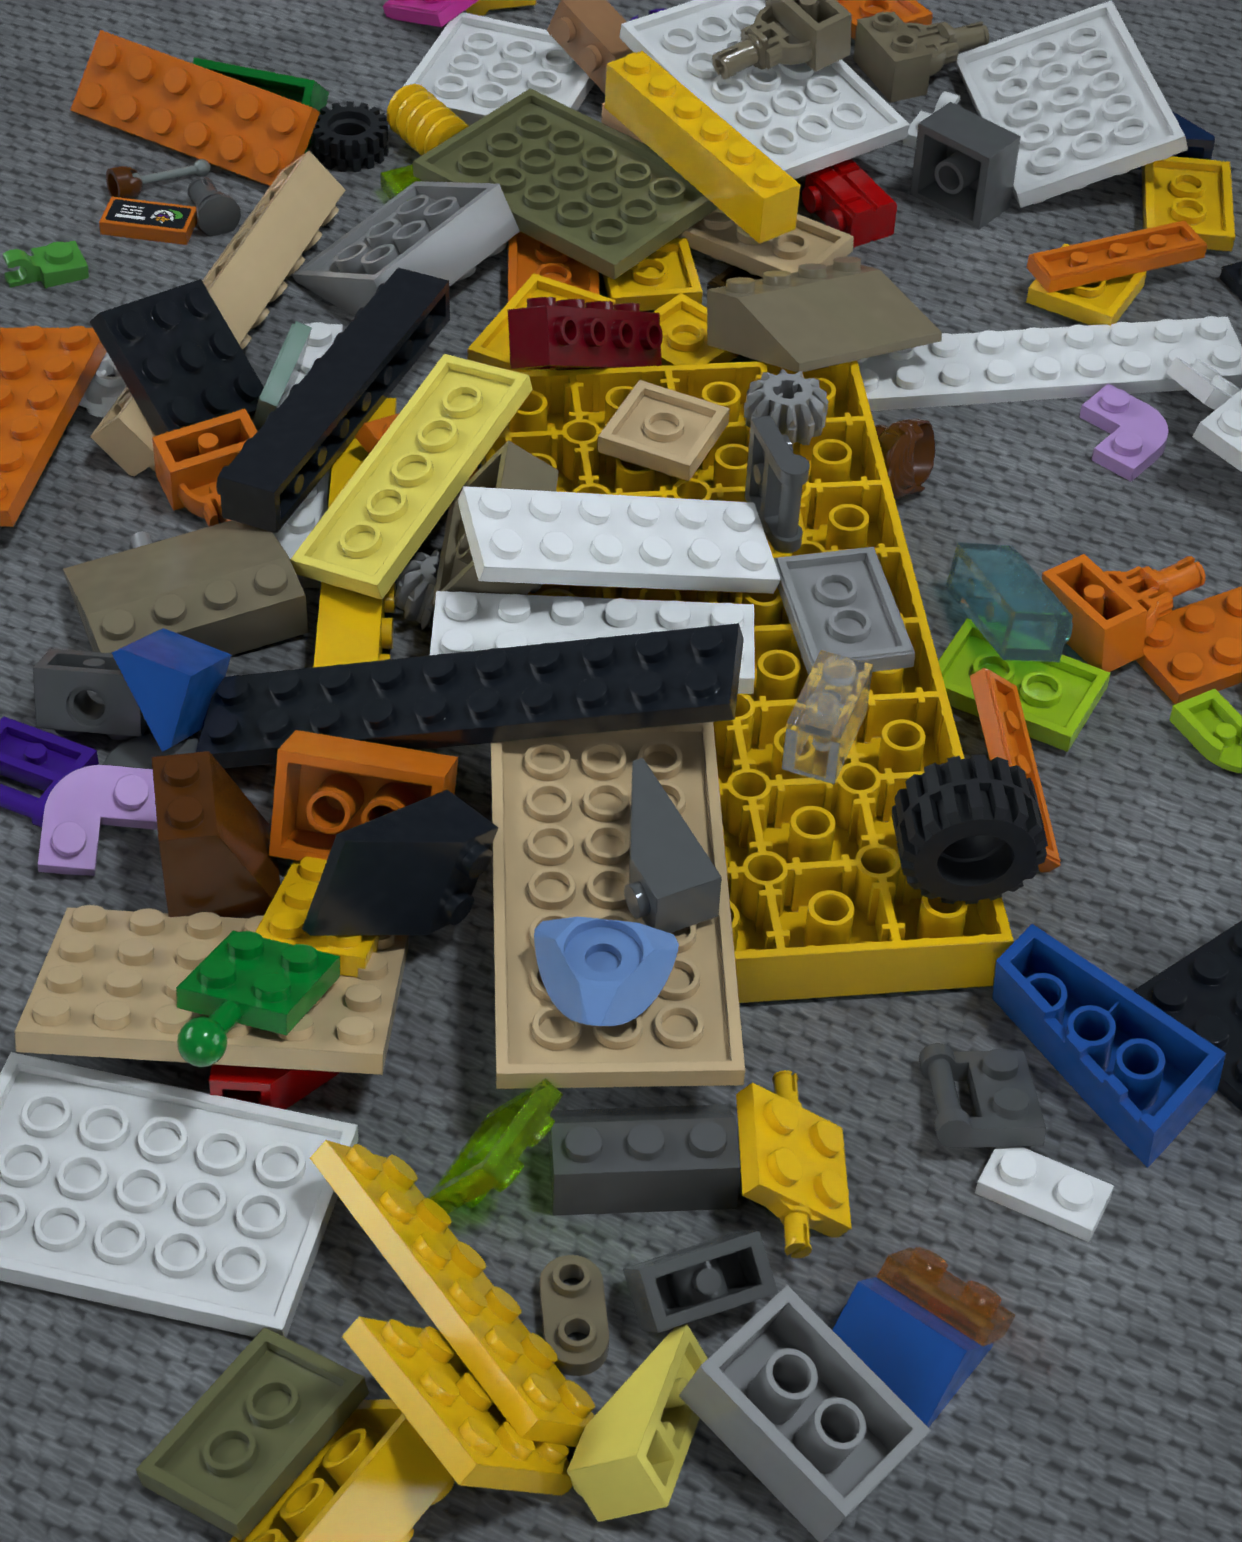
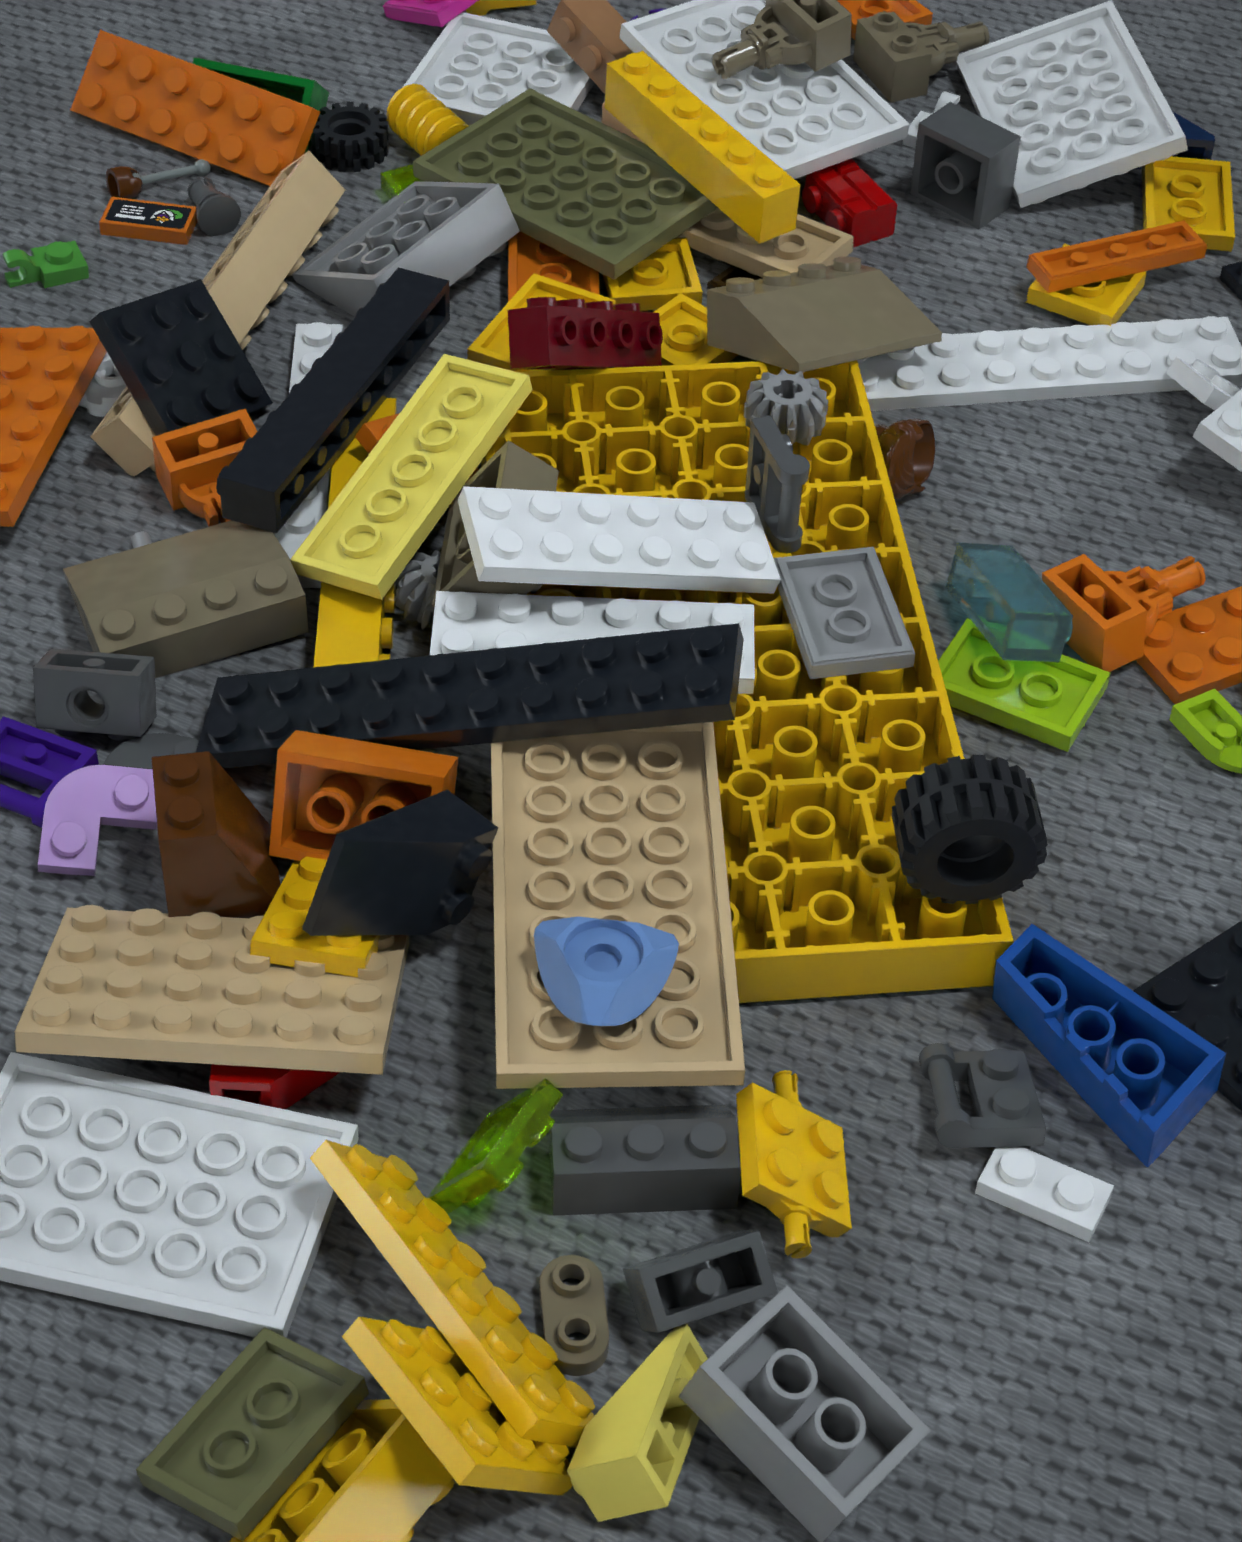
blue slope [112,628,232,751] -> none
green plate [176,930,340,1067] -> none
sand green tile [253,321,312,431] -> none
tan plate [598,380,730,481] -> none
dark grey slope [624,758,722,933] -> none
clear brick [782,650,873,785] -> none
blue slope [832,1274,994,1428] -> none
clear orange plate [877,1247,1016,1347] -> none
orange tile [970,667,1061,873] -> none
lavender plate [1079,384,1168,482] -> none

